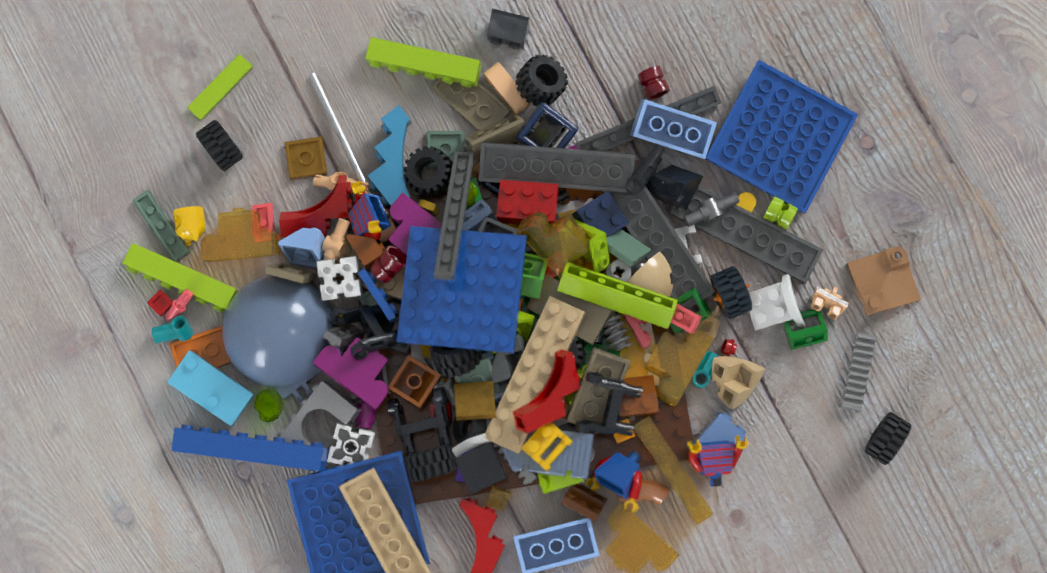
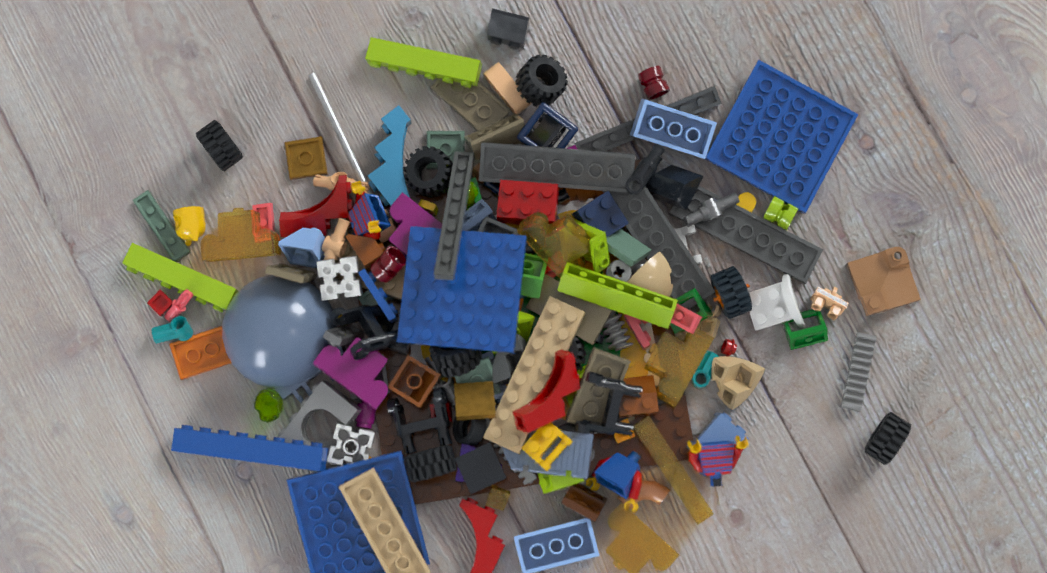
medium azure brick [167,350,255,426] -> none
lime tile [187,54,254,121] -> none
white sticker [452,434,490,457] -> none

